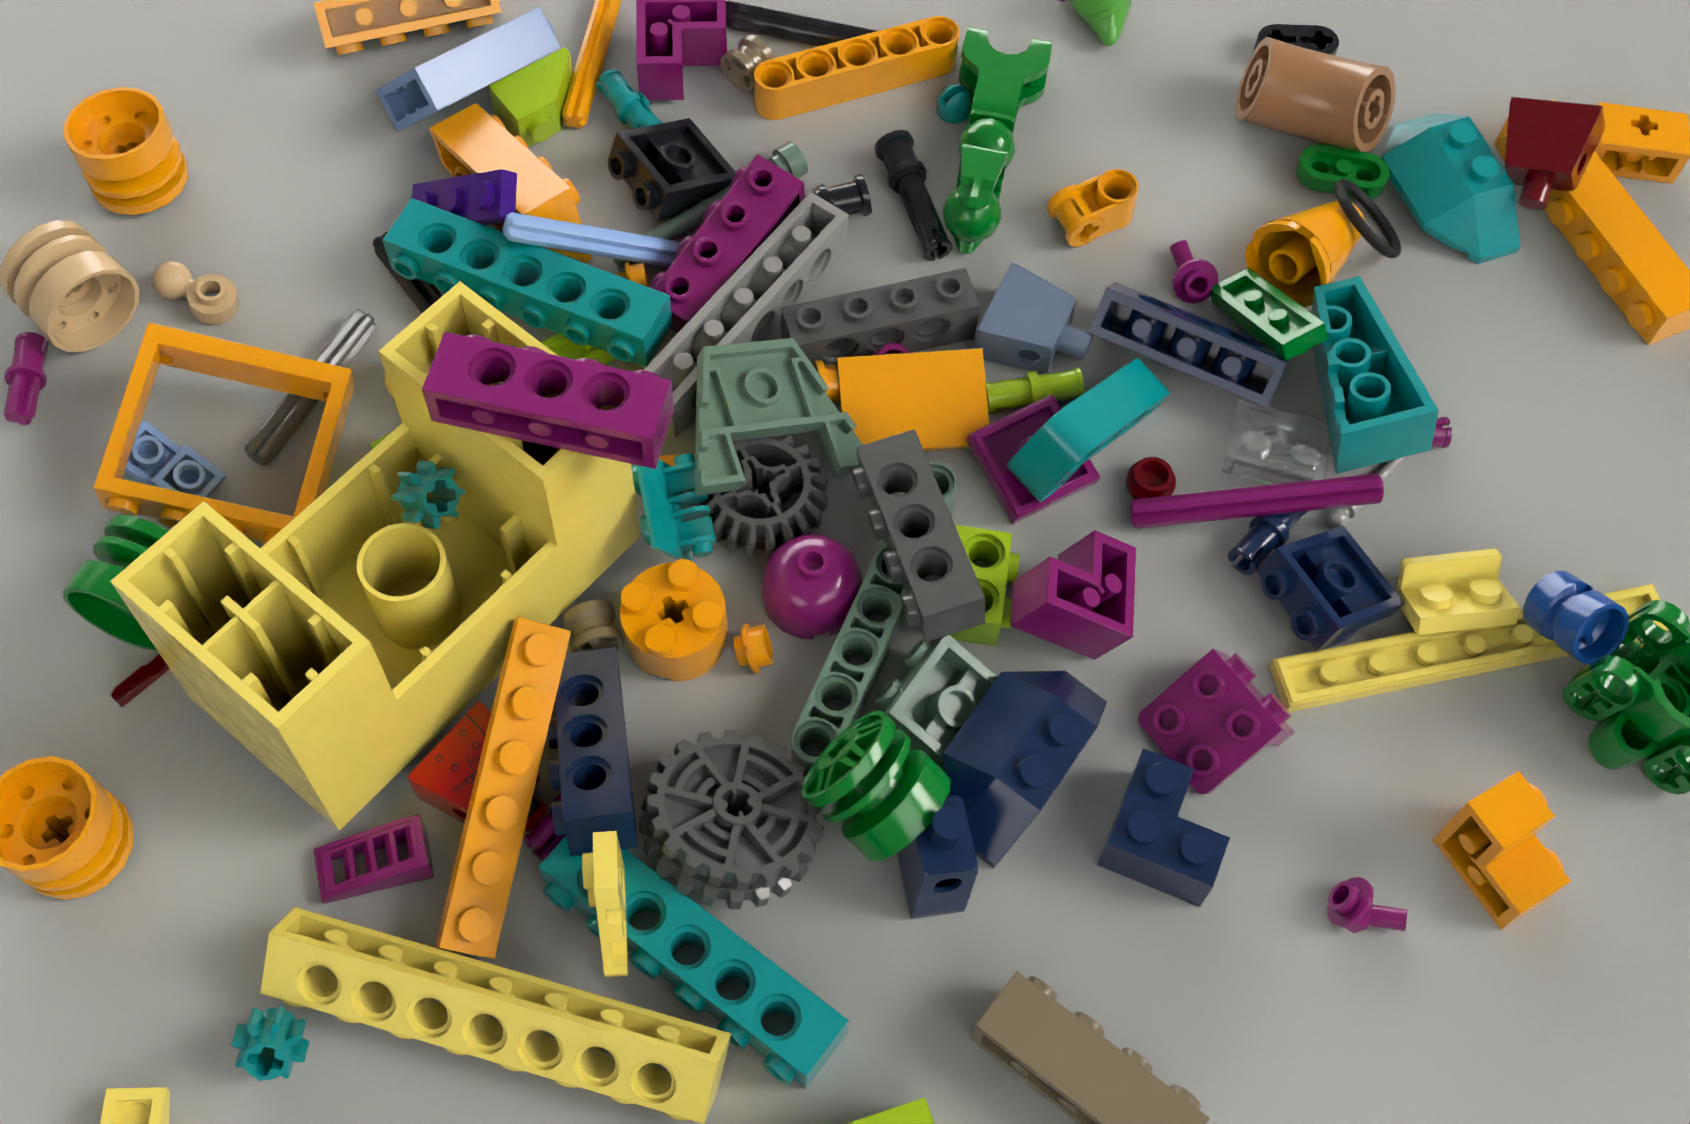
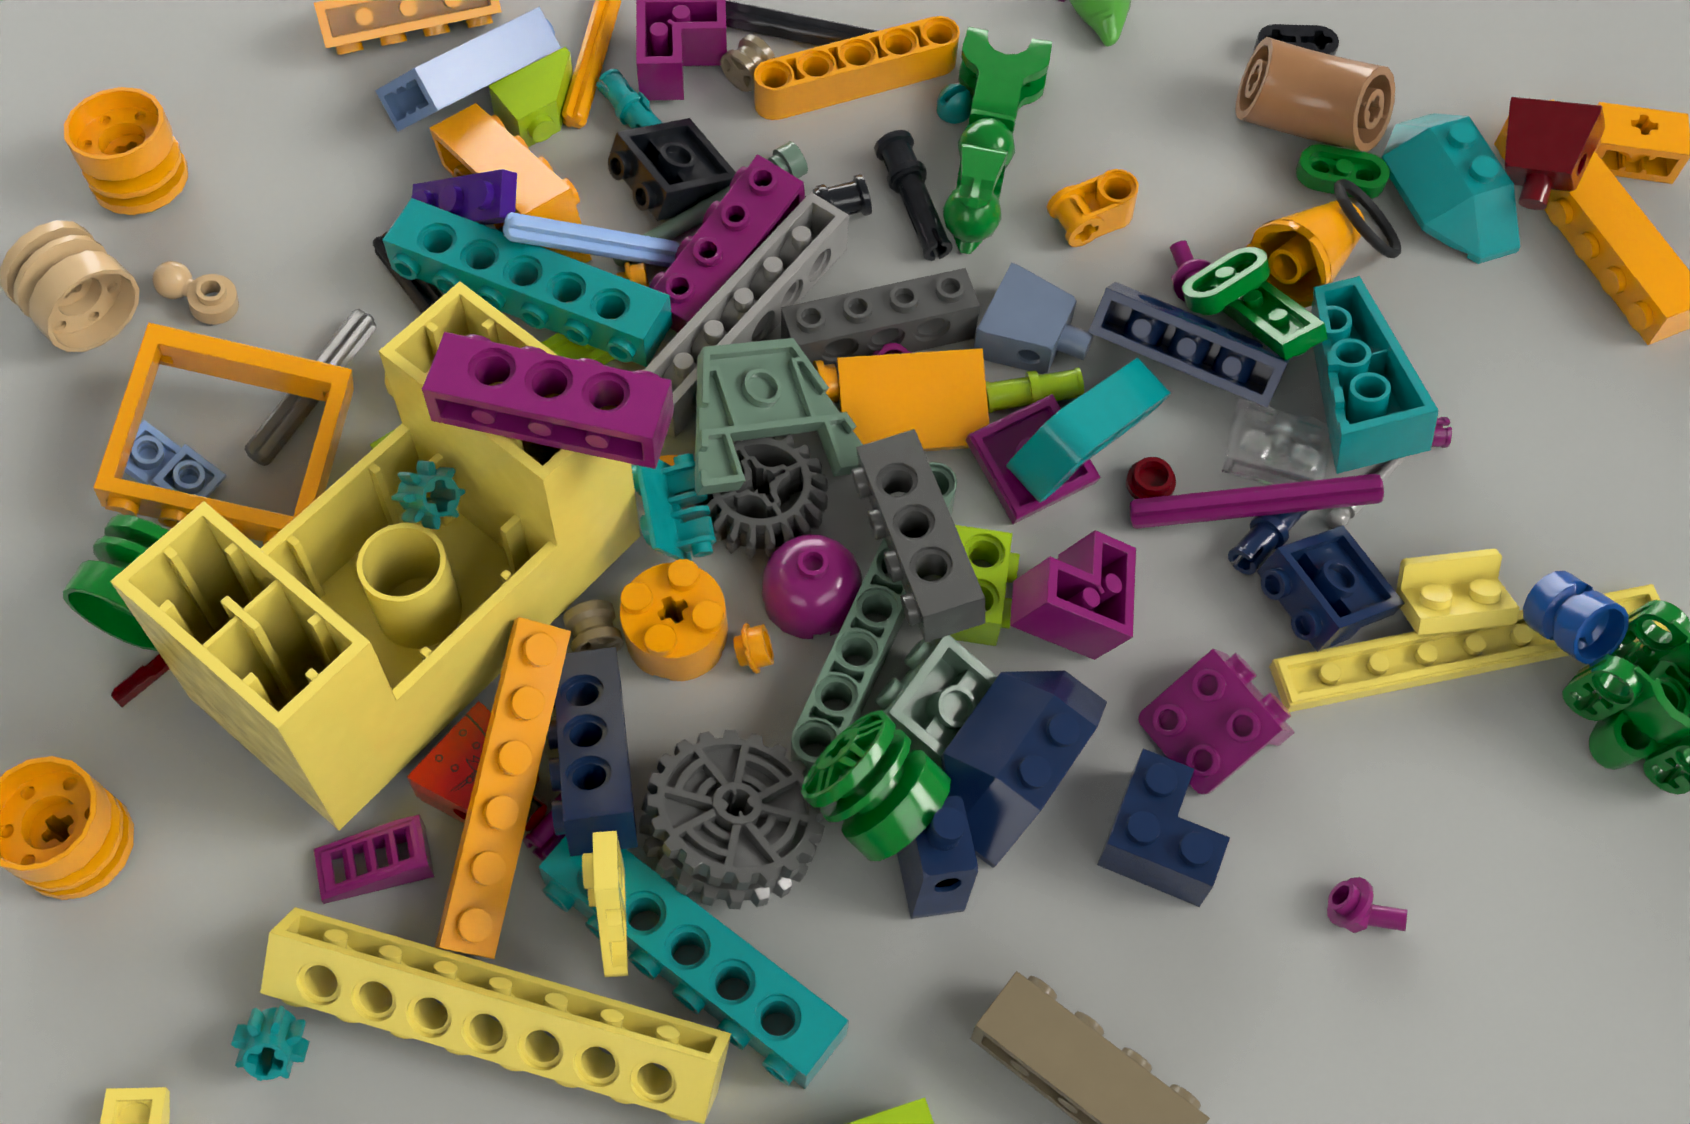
magenta axle [4,332,49,425] -> none
light orange brick [1433,771,1571,930] -> none
none -> green plate [1182,247,1270,315]

